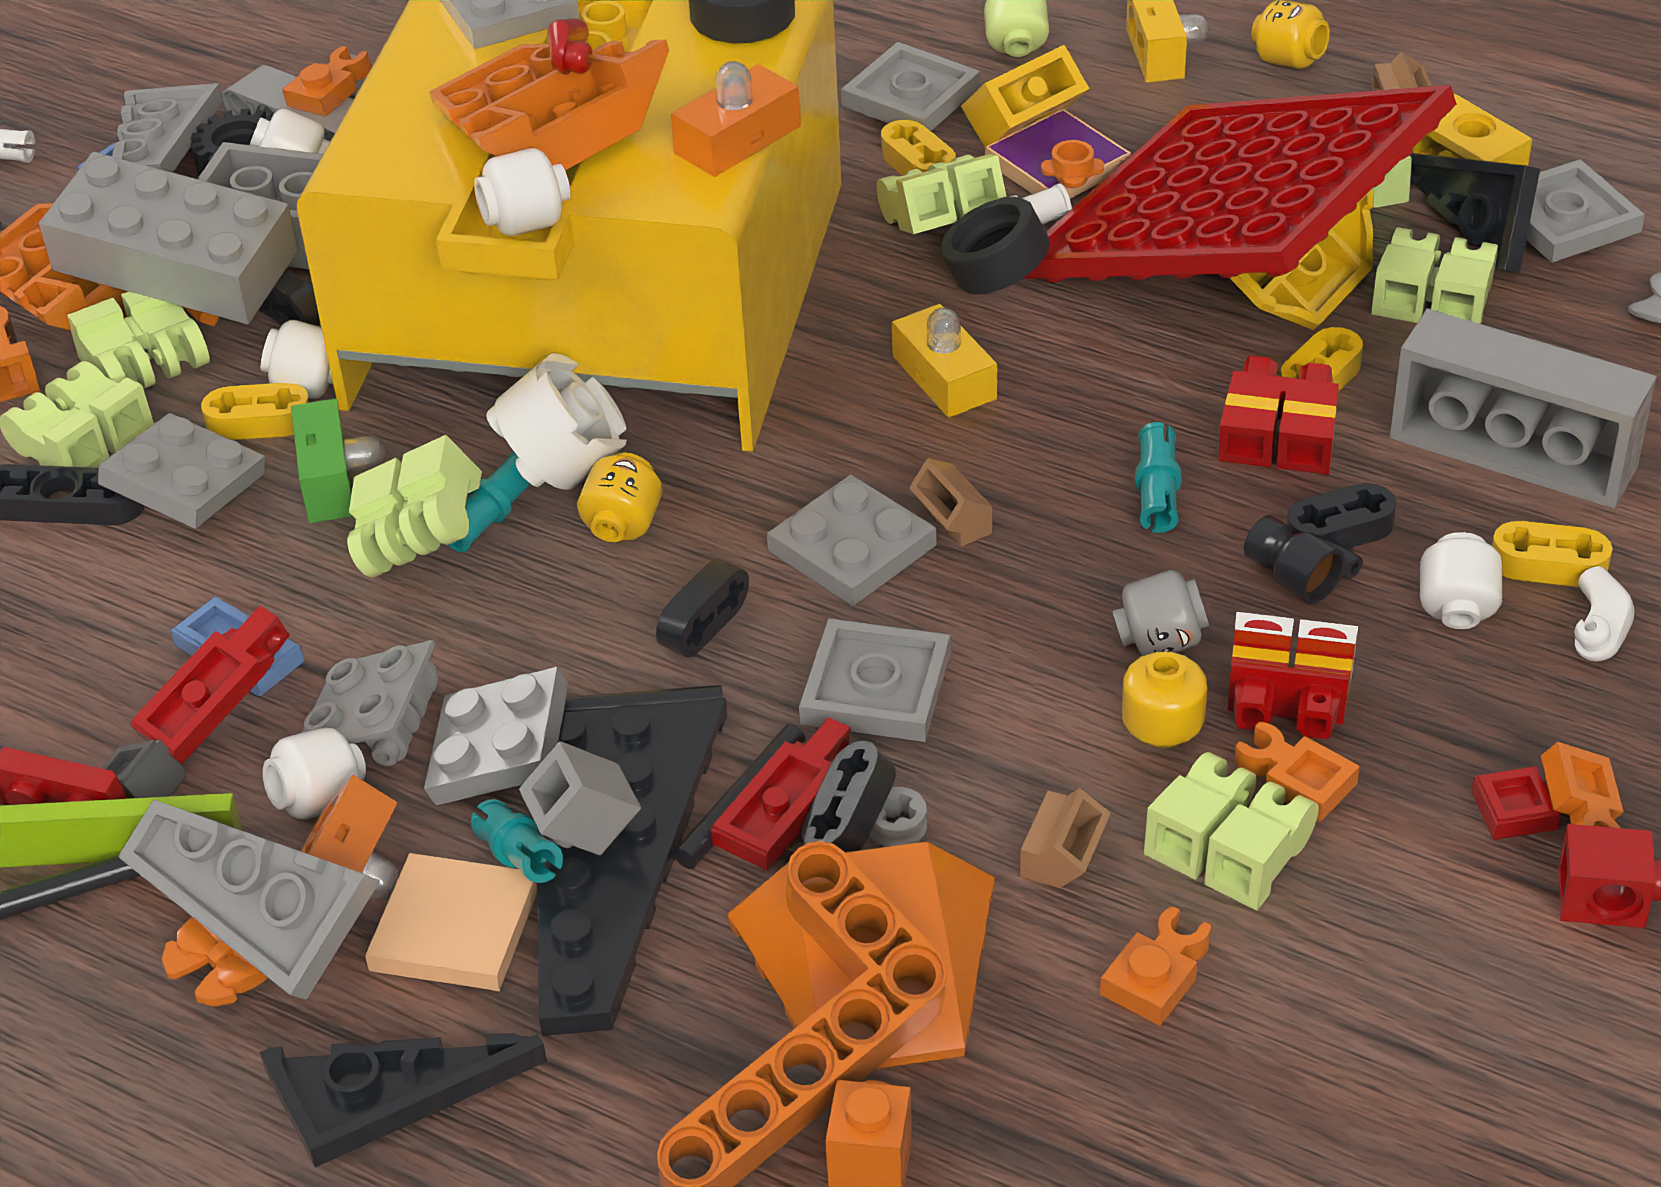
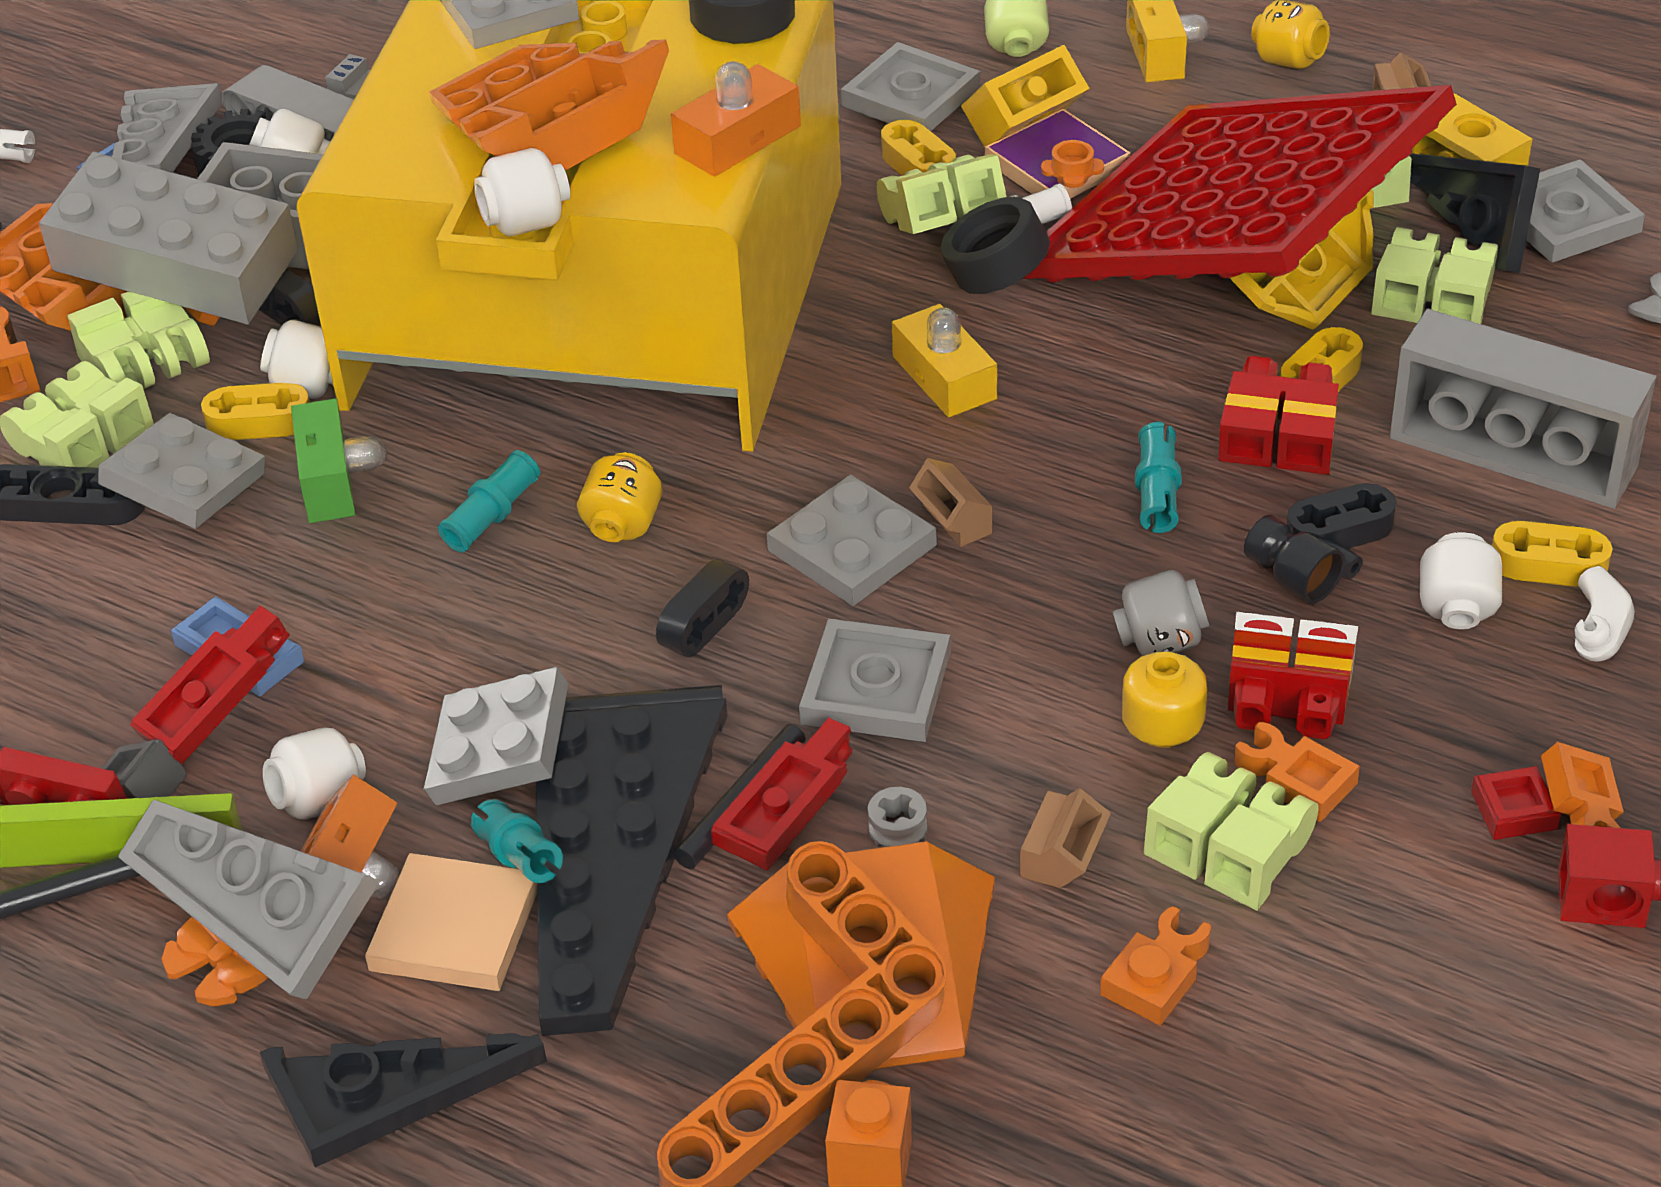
orange plate [282,46,372,117] -> none
light grey hinge [302,640,439,766] -> none
yellowish green legs [347,435,482,578] -> none
white brick [486,353,627,490] -> none
light grey brick [519,741,641,855] -> none
red arm [547,18,592,75] -> none
black beam [801,740,896,853] -> none

